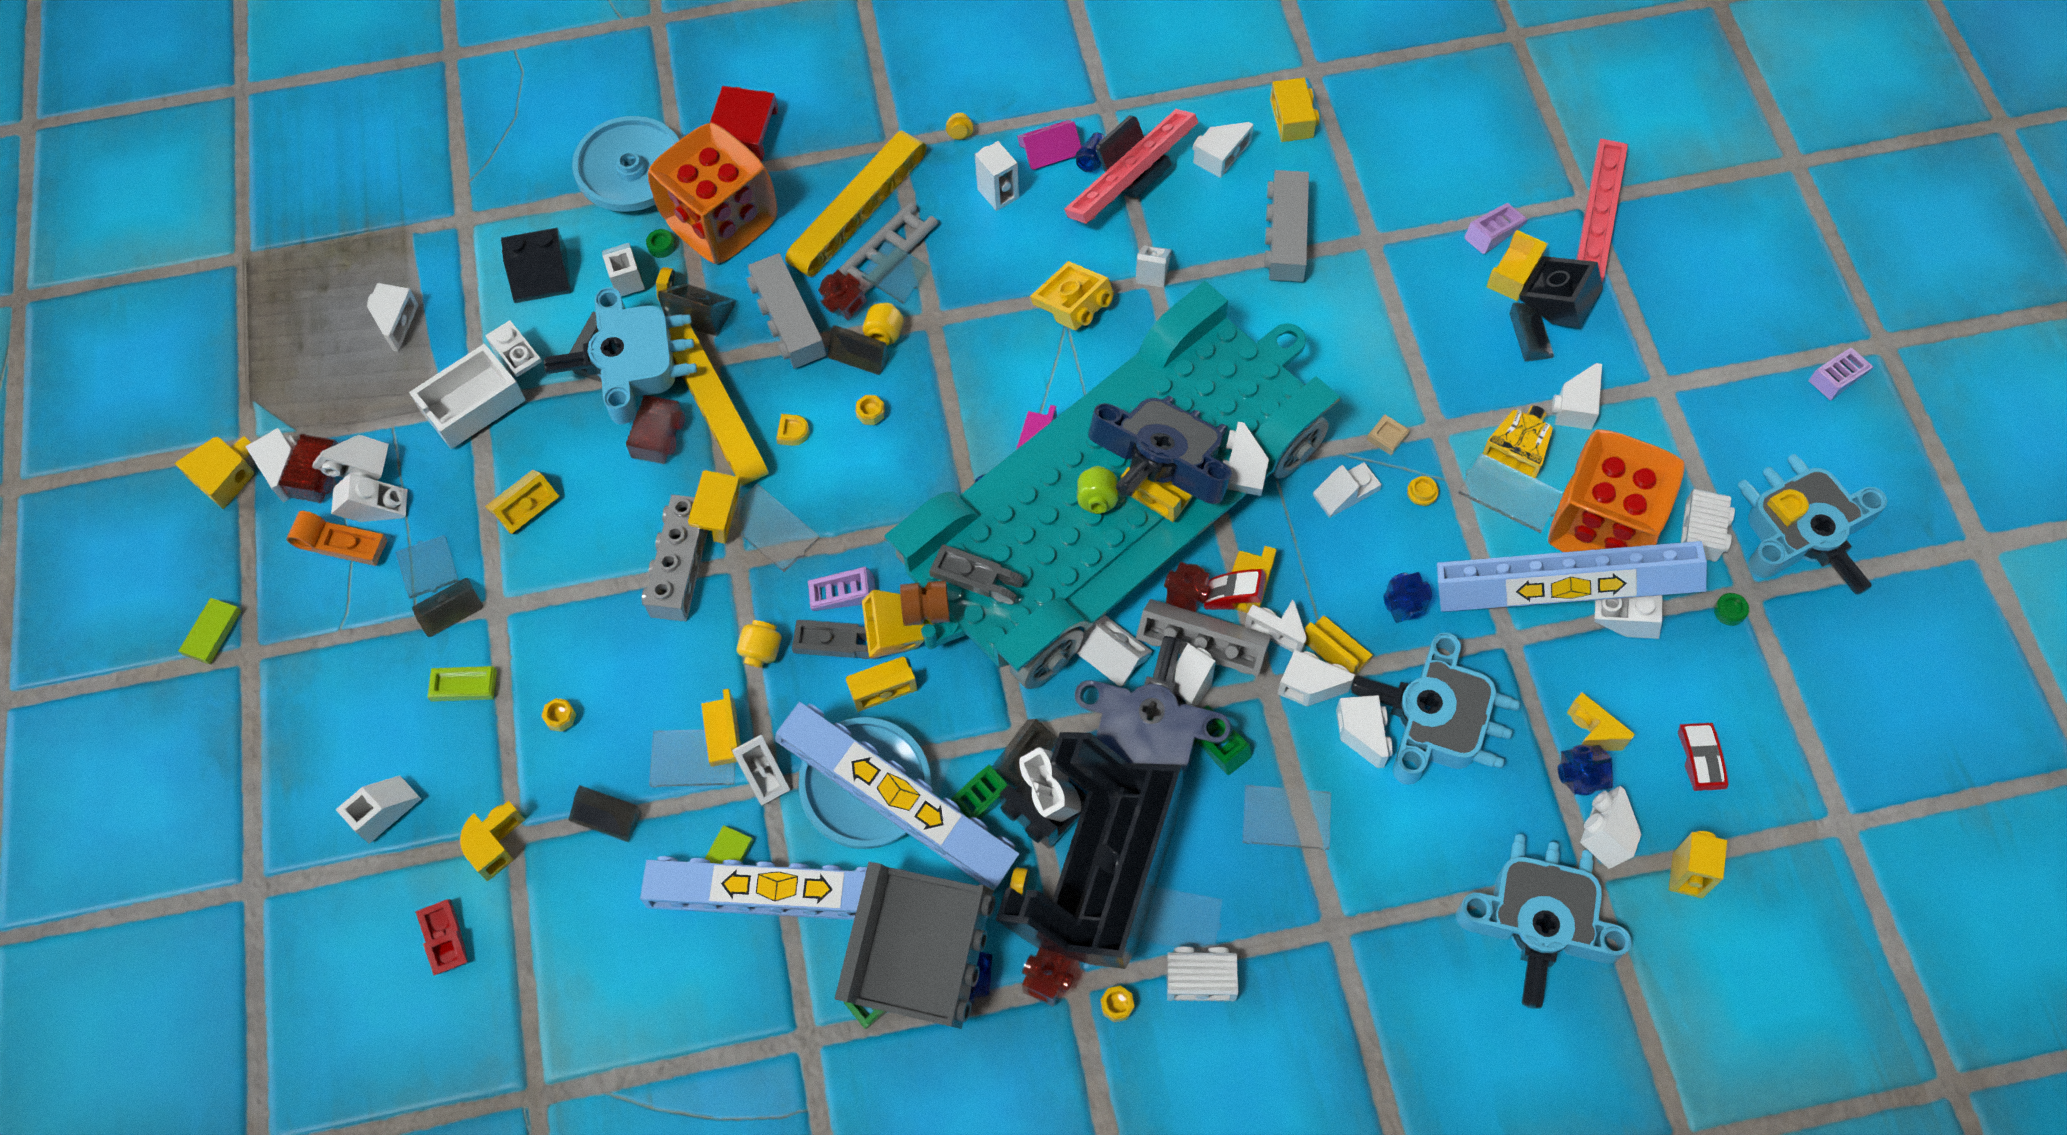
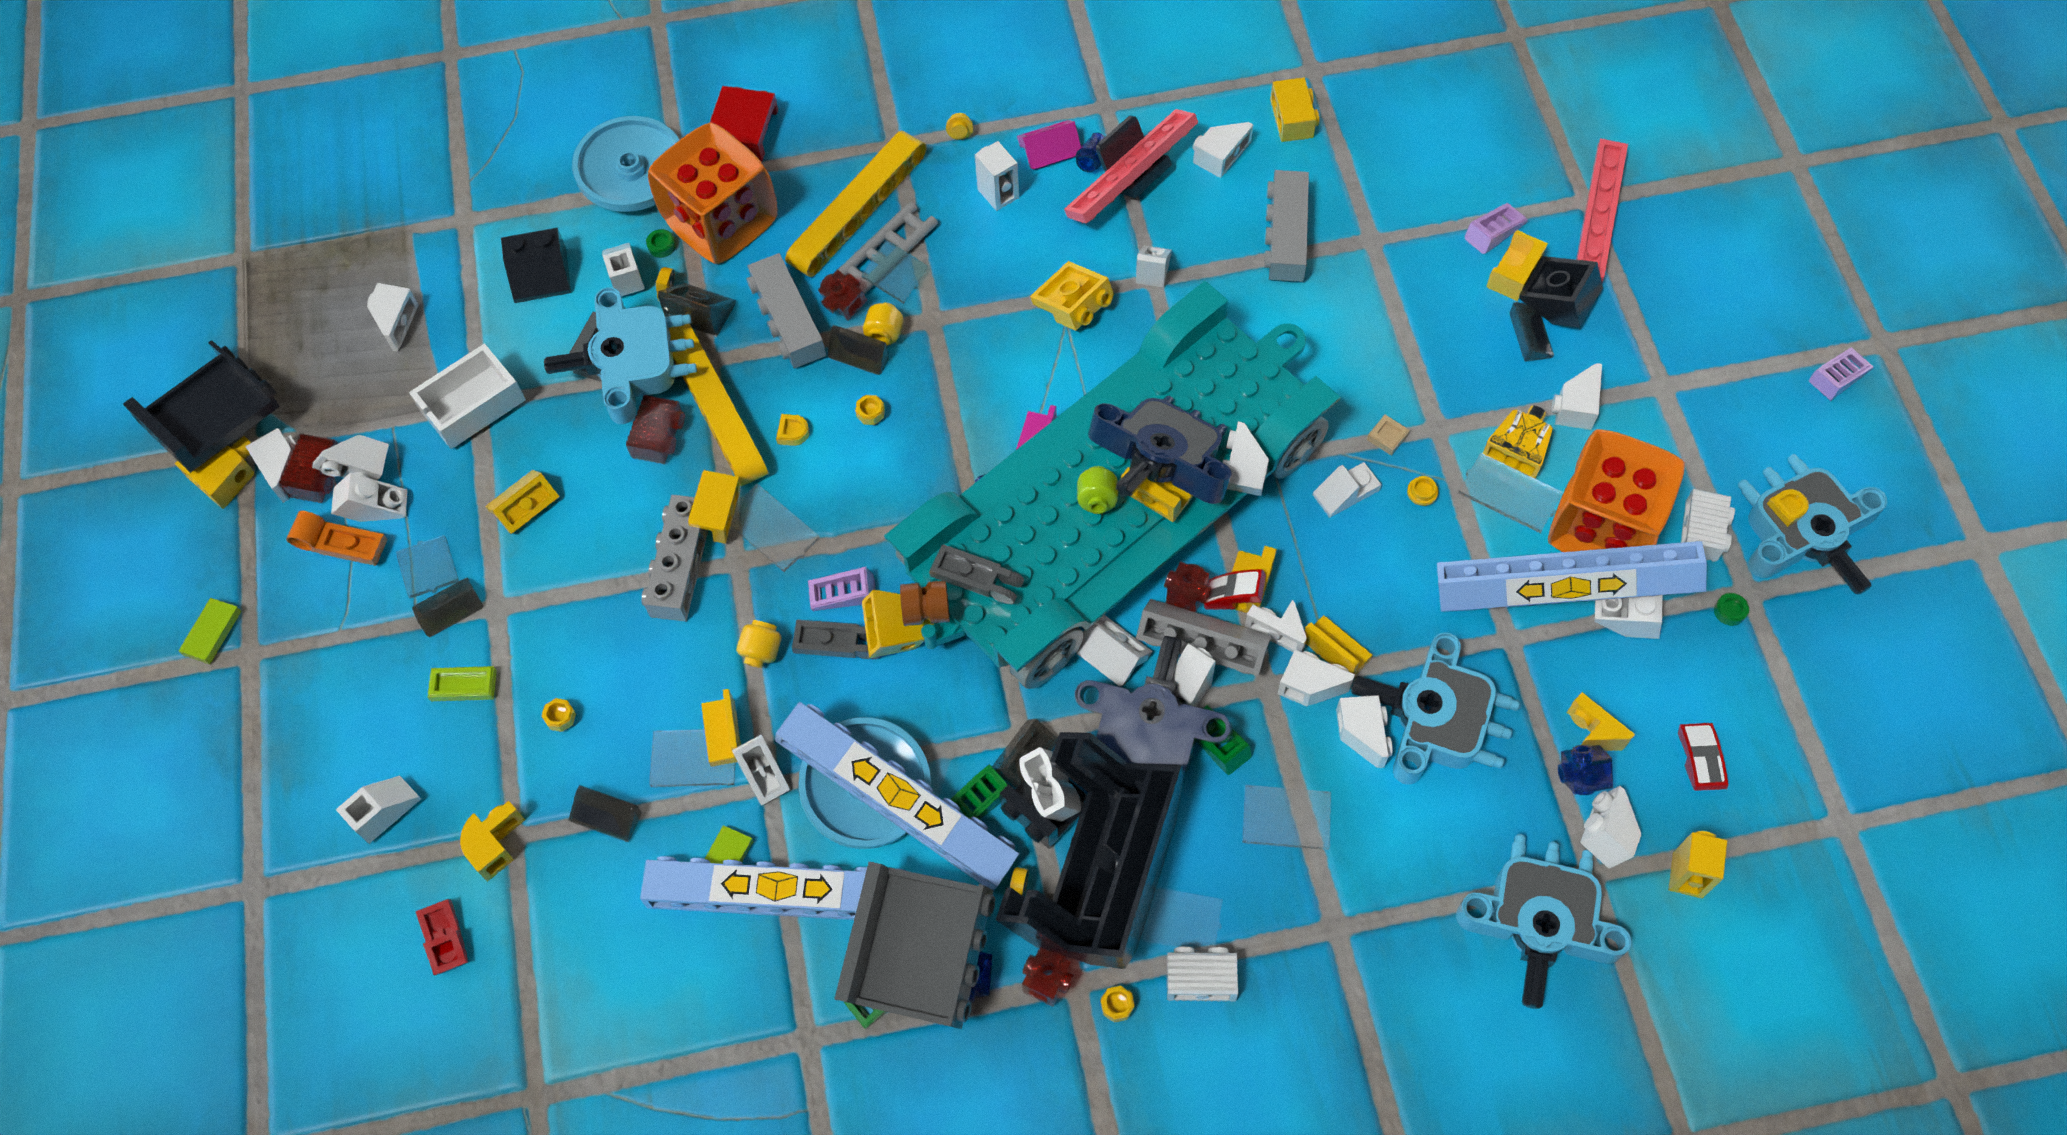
white slope [485,320,542,377] -> none
yellow panel [846,656,917,712] -> none
clear blue brick [1383,572,1432,623] -> none
none -> black panel [123,340,280,473]

